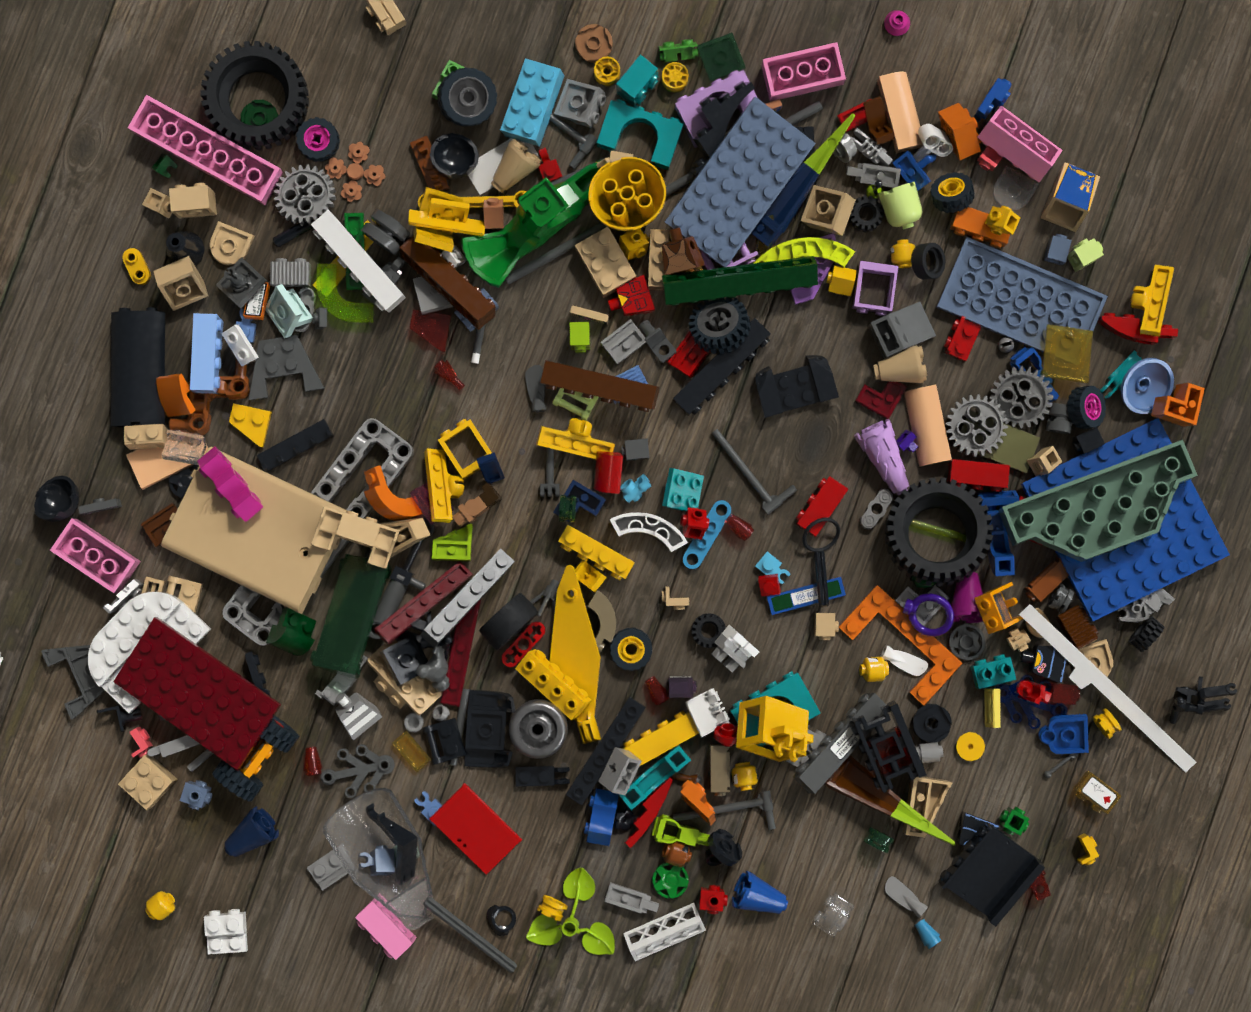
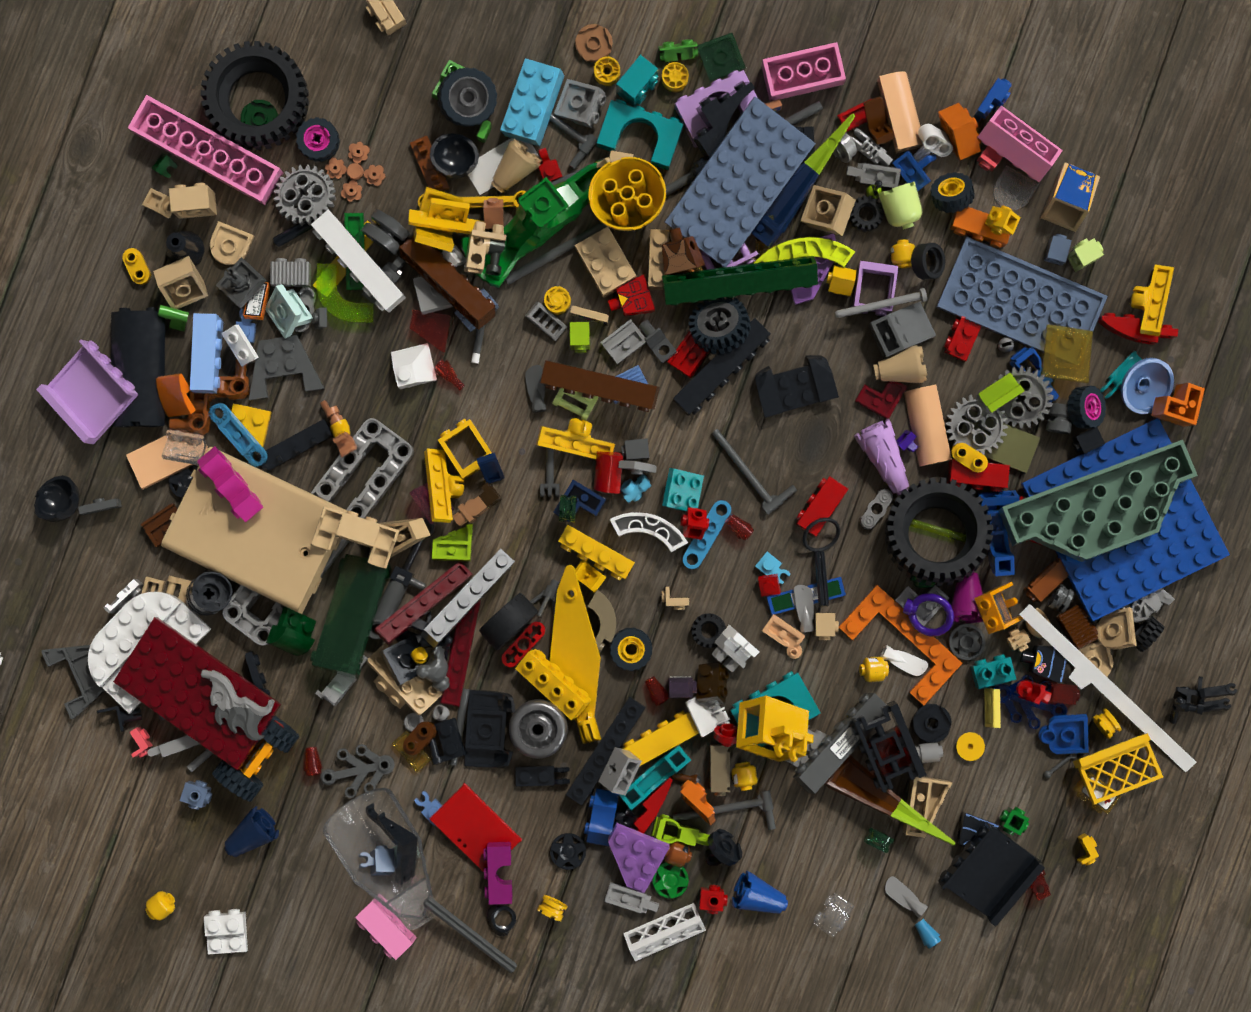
bright pink brick [50,518,141,593] -> none
tan brick [118,754,178,810] -> none
tan brick [124,424,168,450] -> none
light grey plate [307,845,355,891] -> none
light grey torso [335,693,382,740] -> none
orange arch [364,465,422,521] -> none
lime plant [526,868,615,955] -> none
yellow brick [618,228,650,260] -> none
dark pink cone [884,10,910,36] -> none
tan brick [1027,446,1062,476] -> none
none -> lavender panel [36,340,139,444]
none -> bright green piece [158,305,189,332]
none -> black wheel [185,571,233,616]
none -> piece [201,669,275,741]
none -> dark azure plate [209,403,268,467]
none -> nougat piece [320,400,357,458]
none -> white slope [391,343,437,389]
none -> reddish brown plate [403,721,436,755]
none -> yellow hinge [411,647,428,664]
none -> tan hips [464,221,506,276]
none -> bright green tile [477,120,492,143]
none -> magenta arch [484,842,513,905]
none -> light grey slope [525,302,567,341]
none -> yellow wheel [544,286,571,315]
none -> black wheel [550,833,586,870]
none -> medium lavender plate [608,823,669,893]
none -> light grey plate [618,460,657,475]
none -> dark brown bracket [696,662,729,704]
none -> light nougat hinge [762,614,805,659]
none -> light grey piece [794,585,815,632]
none -> light grey bar [835,288,927,318]
none -> yellow plate [951,442,988,472]
none -> lime panel [978,373,1024,413]
none -> yellow fence [1073,733,1163,805]
none -> tan tile [1096,607,1137,650]

